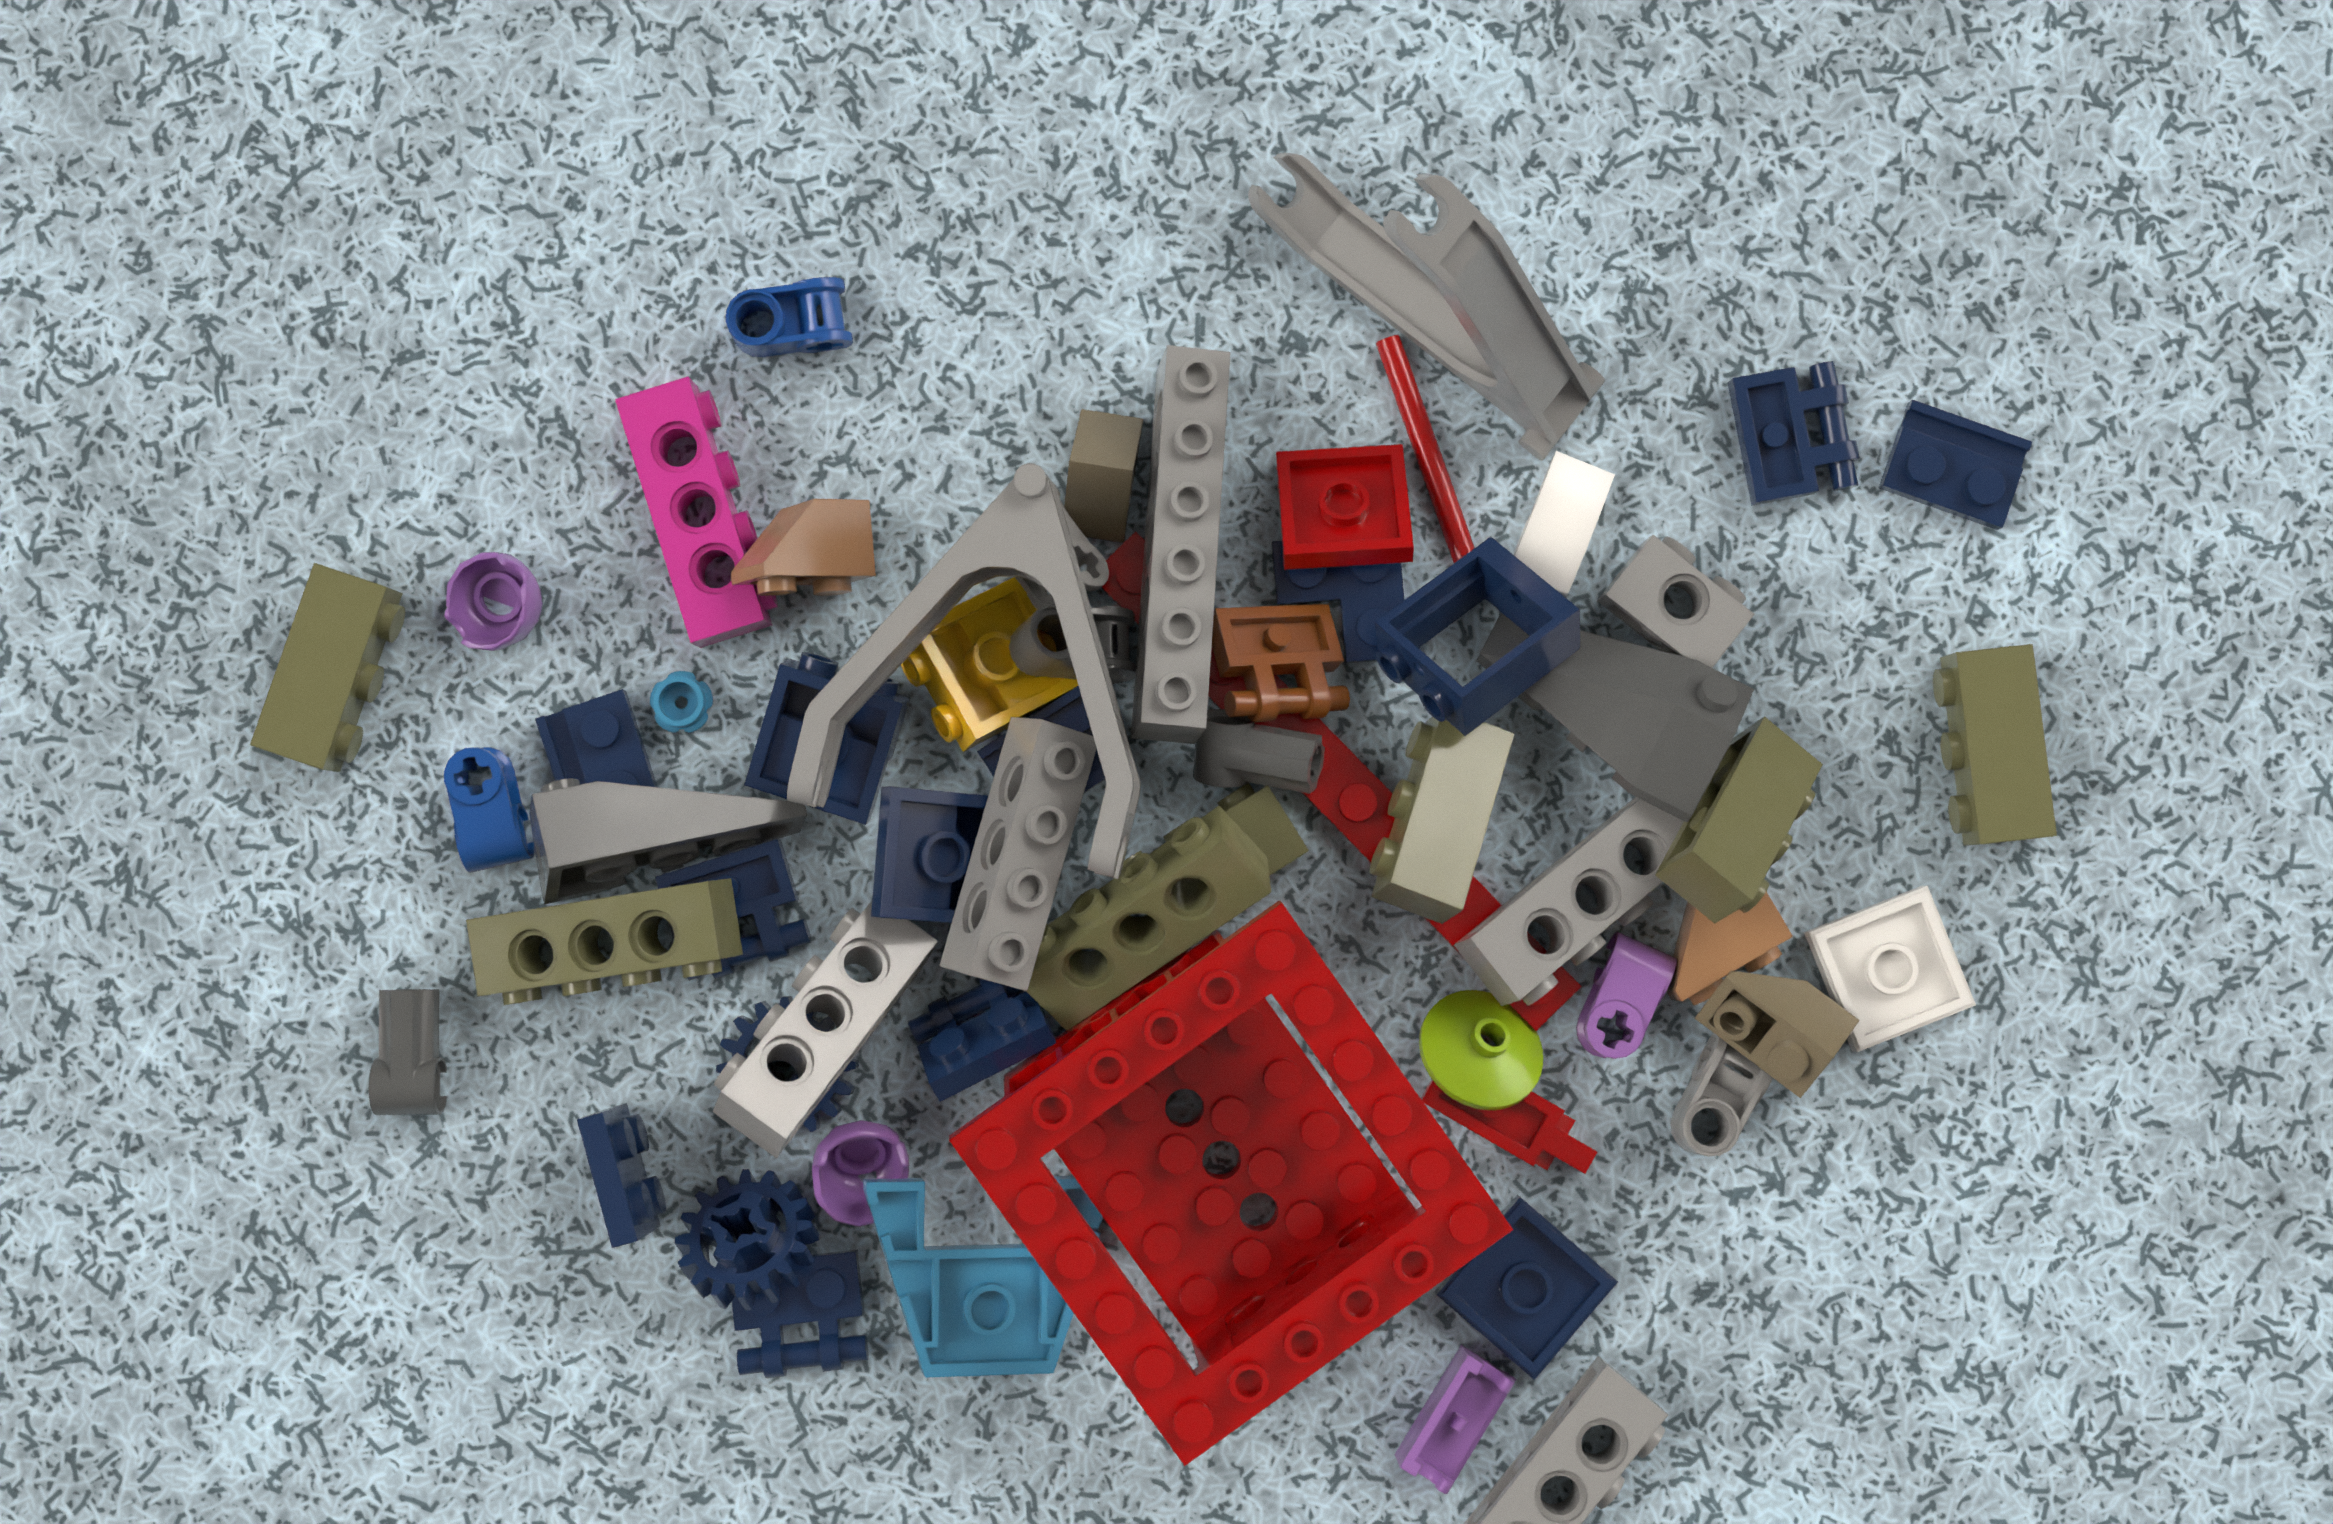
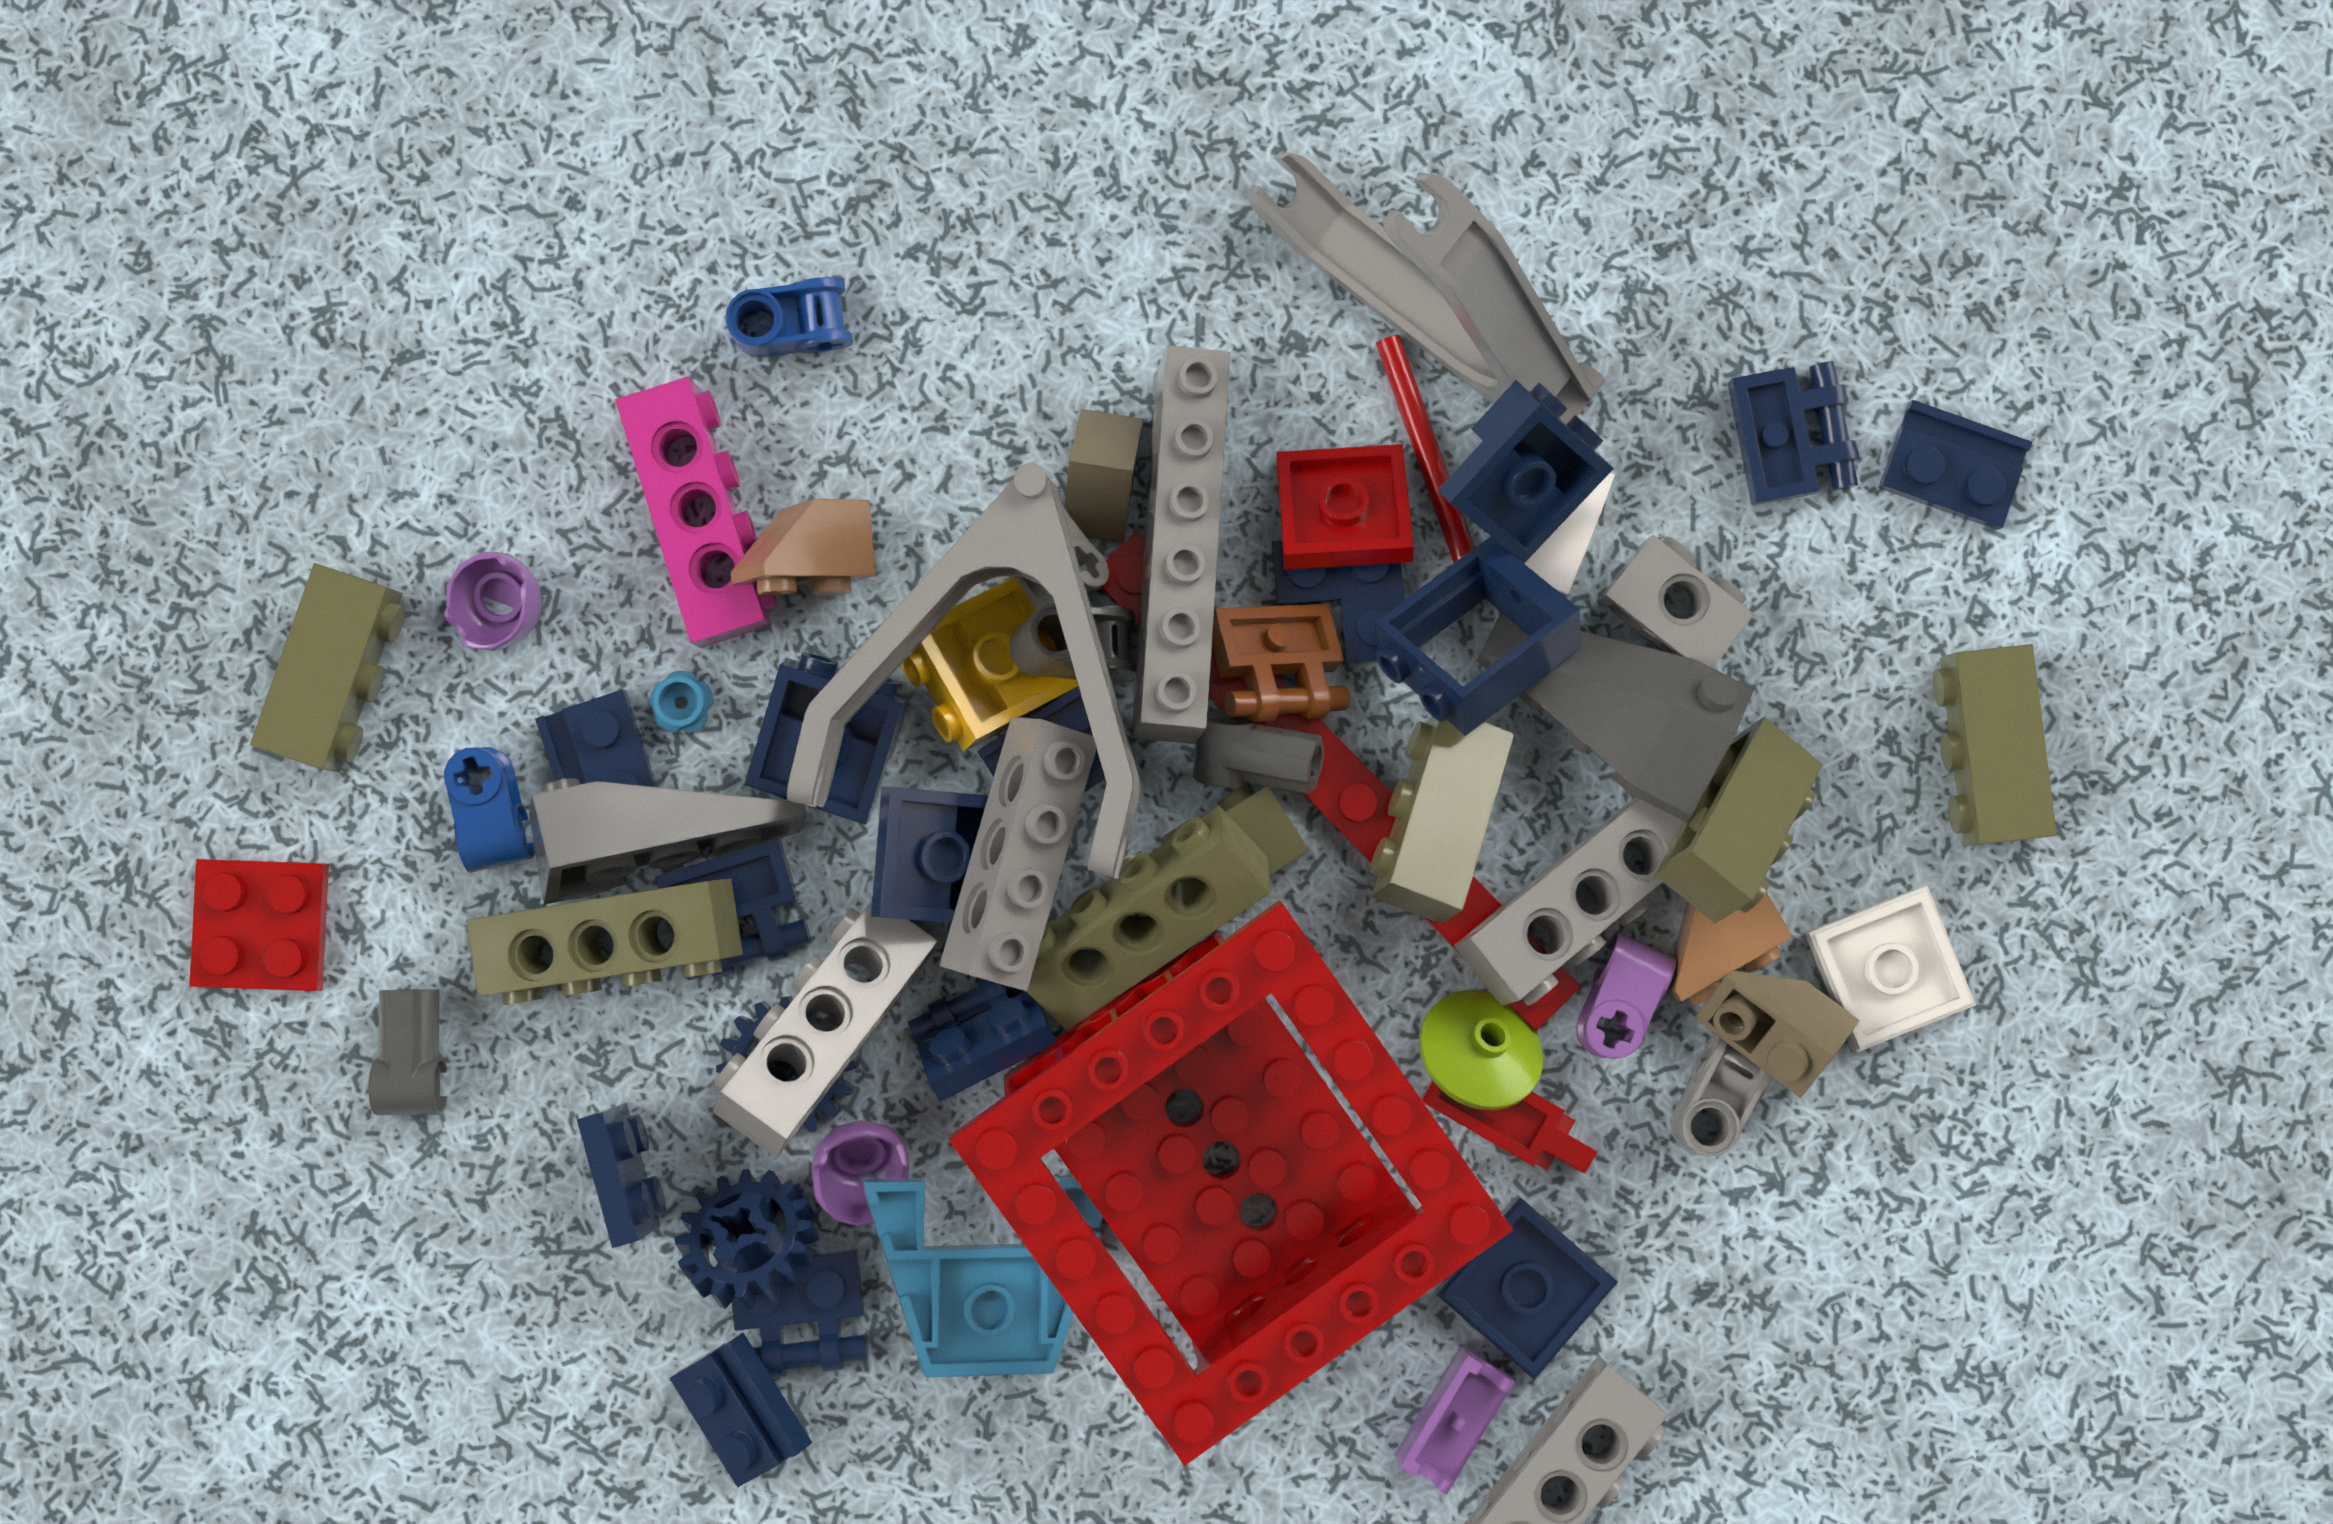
none -> red plate [189,859,329,991]
none -> dark blue plate [669,1332,812,1488]
none -> dark blue plate [1438,380,1614,564]

